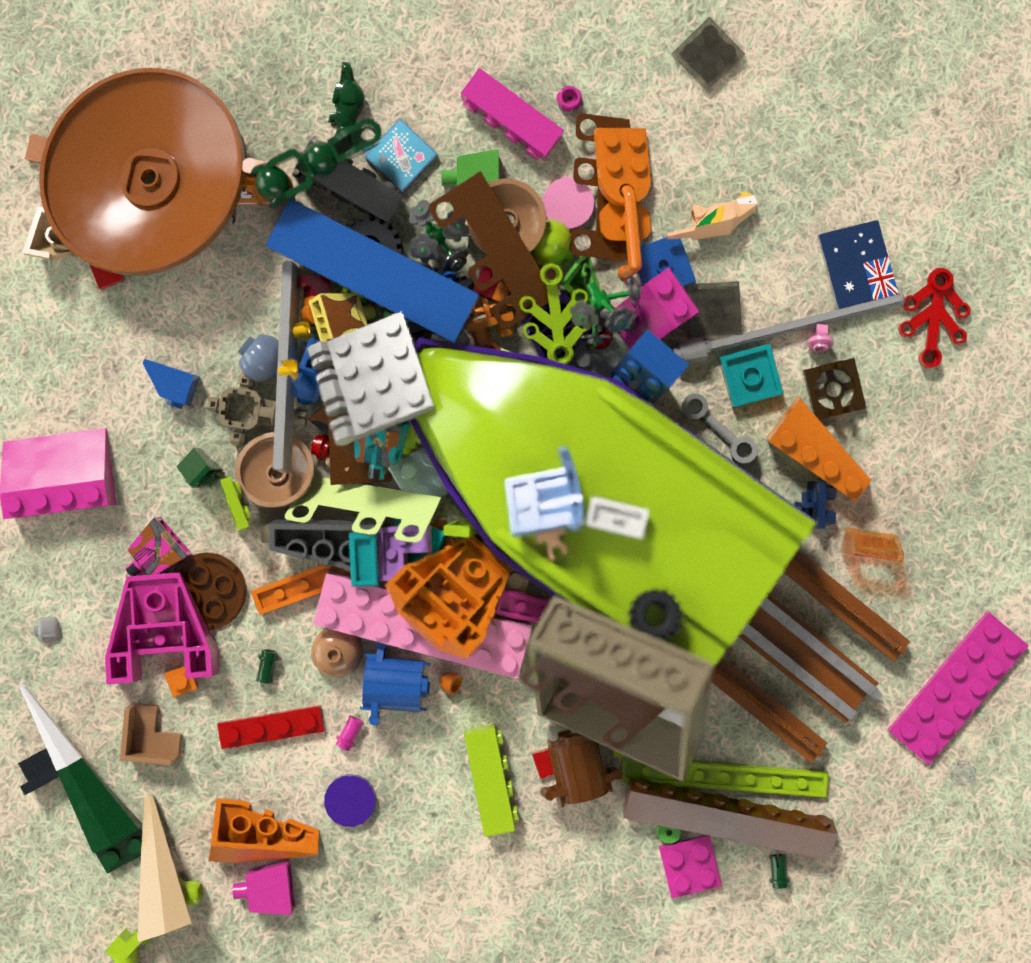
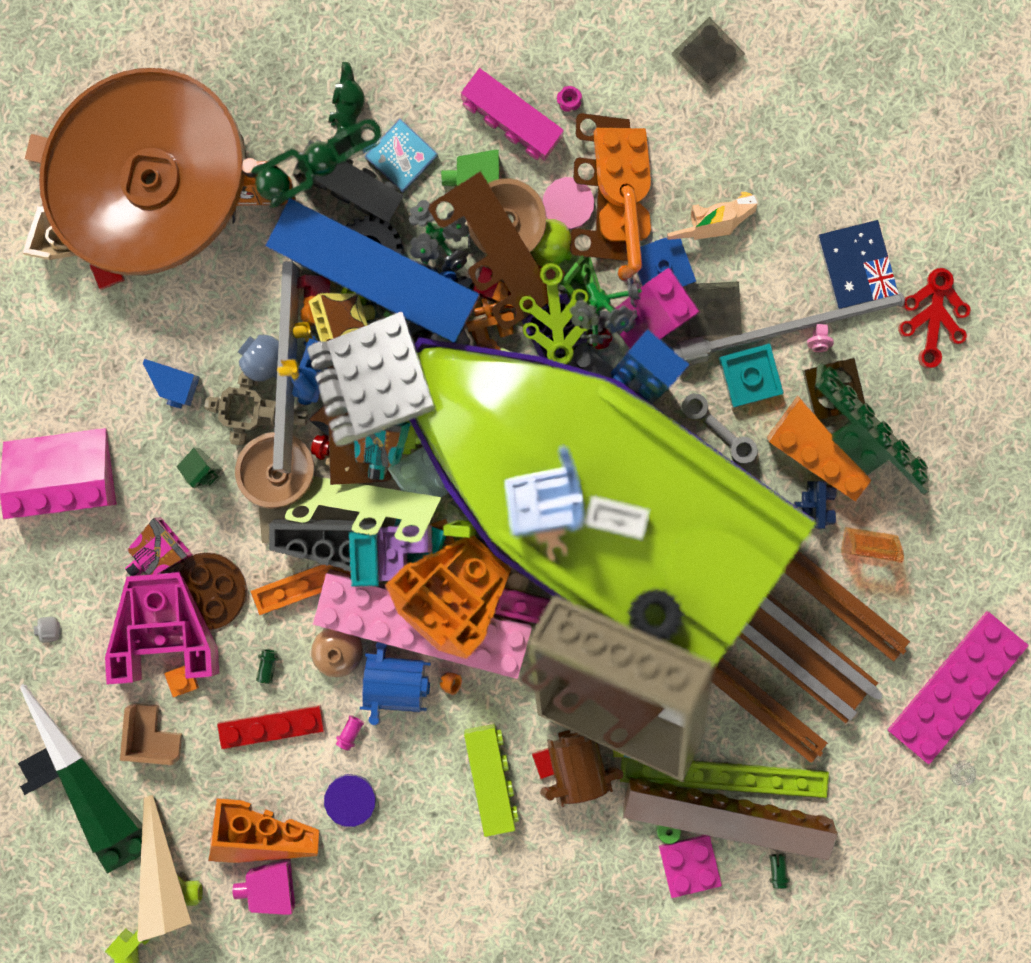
lime plate [220,477,252,533] -> none
none -> dark green bracket [816,363,929,495]

